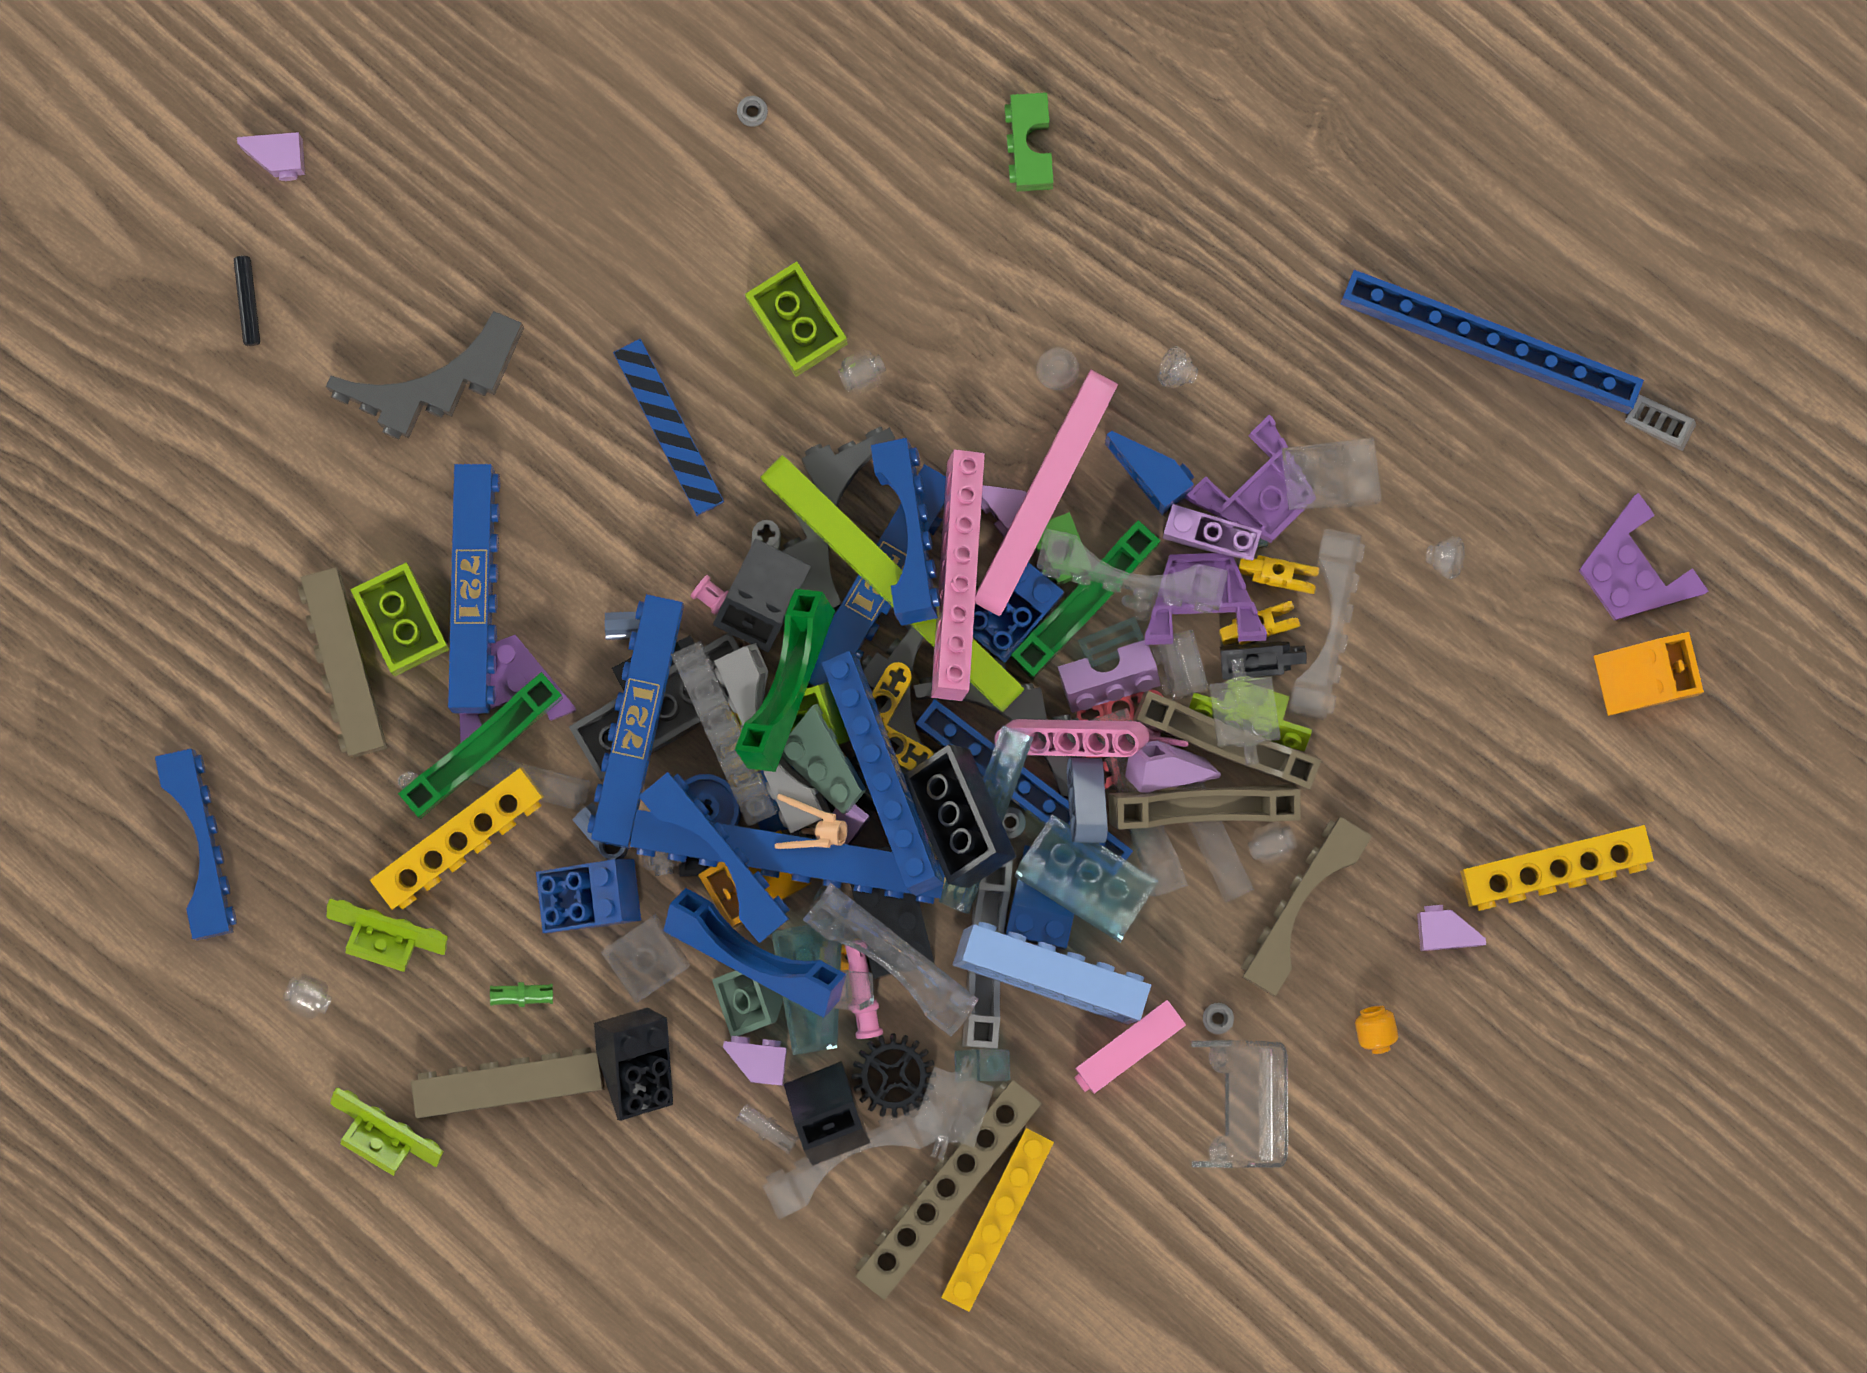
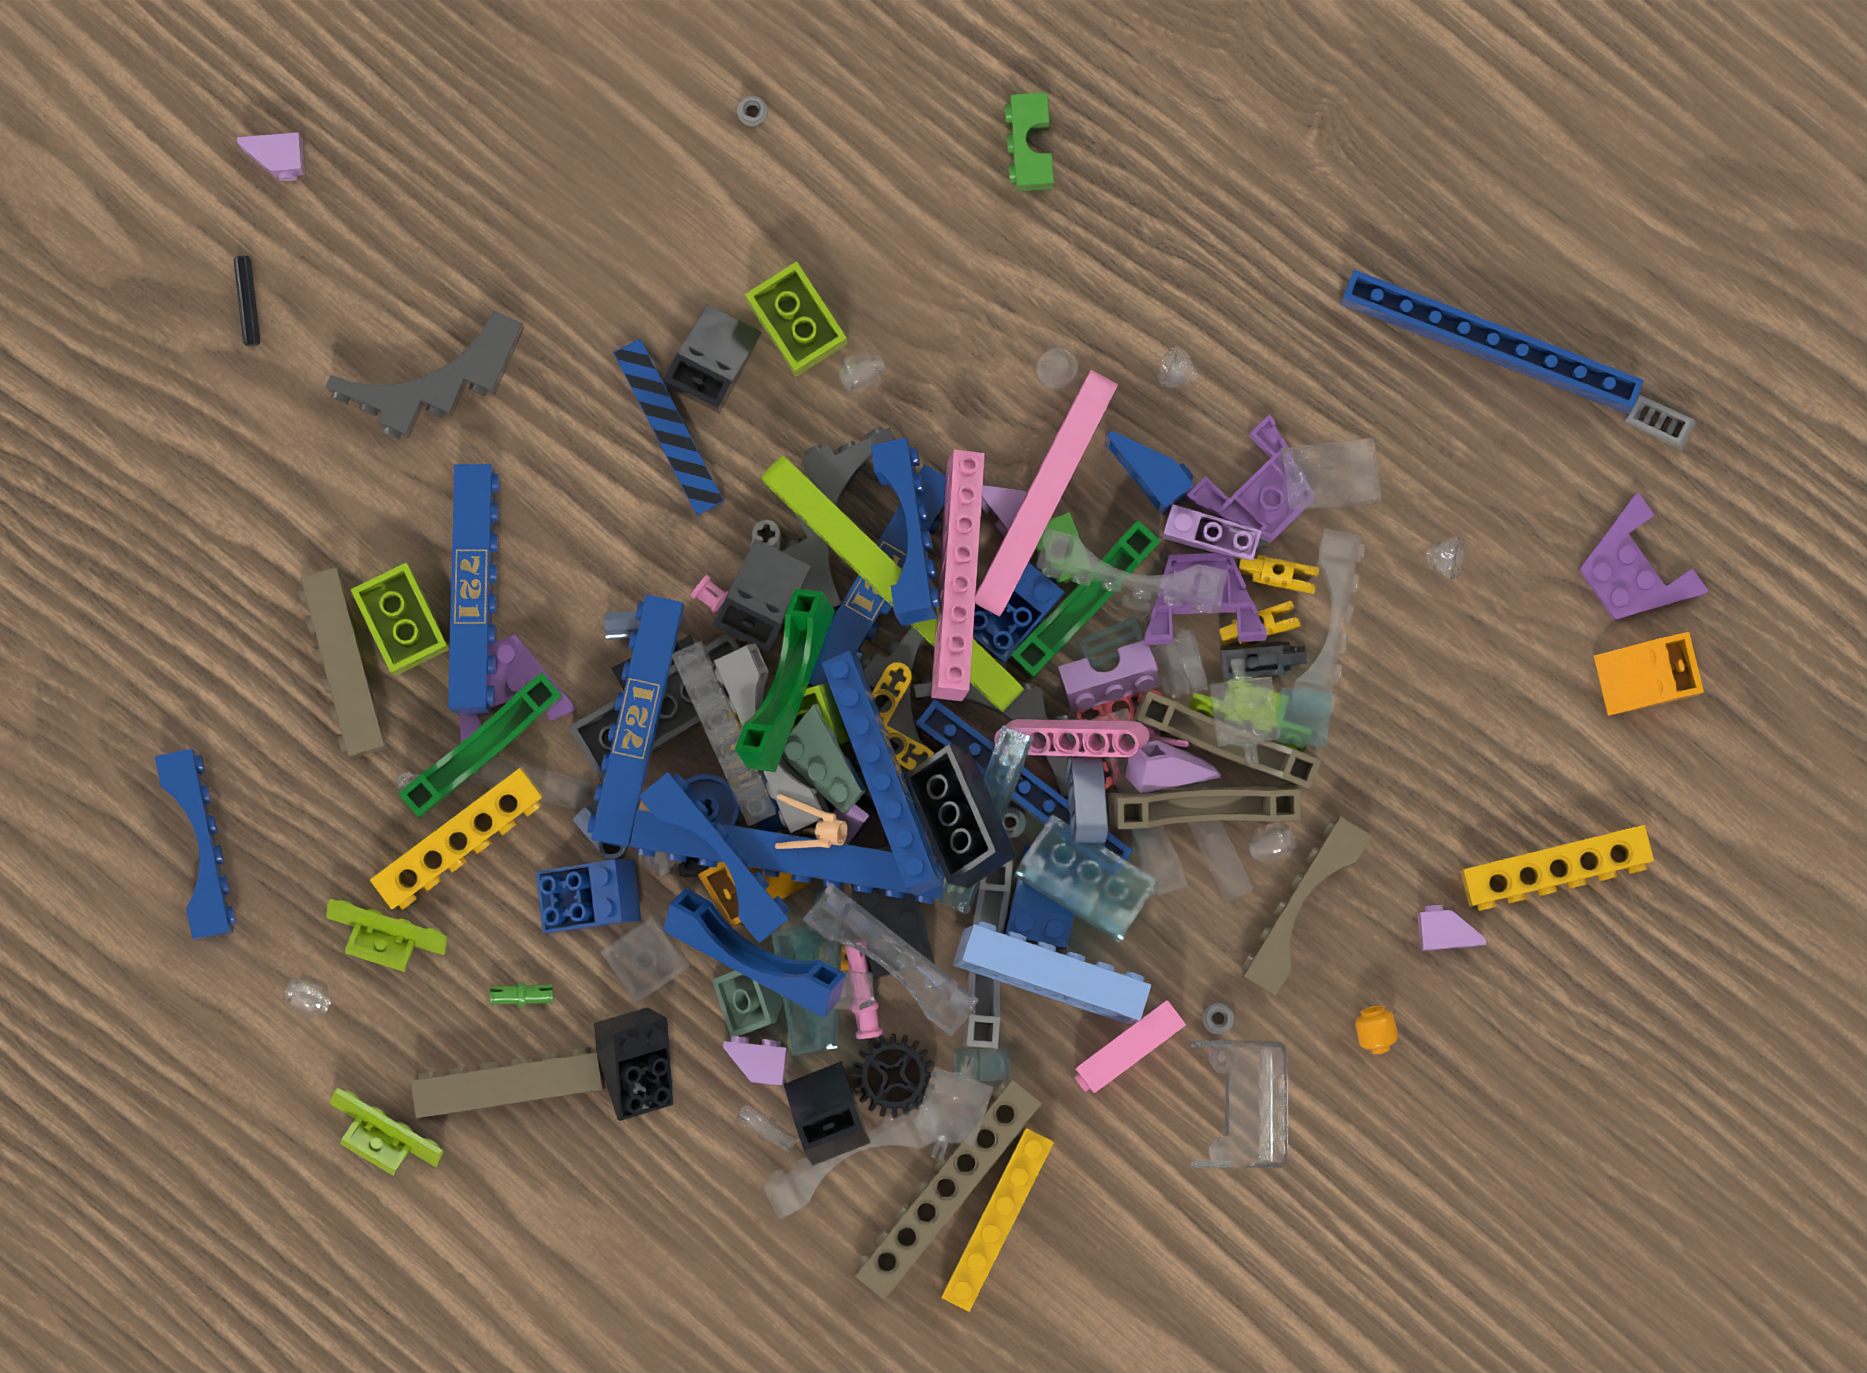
none -> black slope [663,305,762,414]
none -> clear light blue piece [1275,687,1332,748]

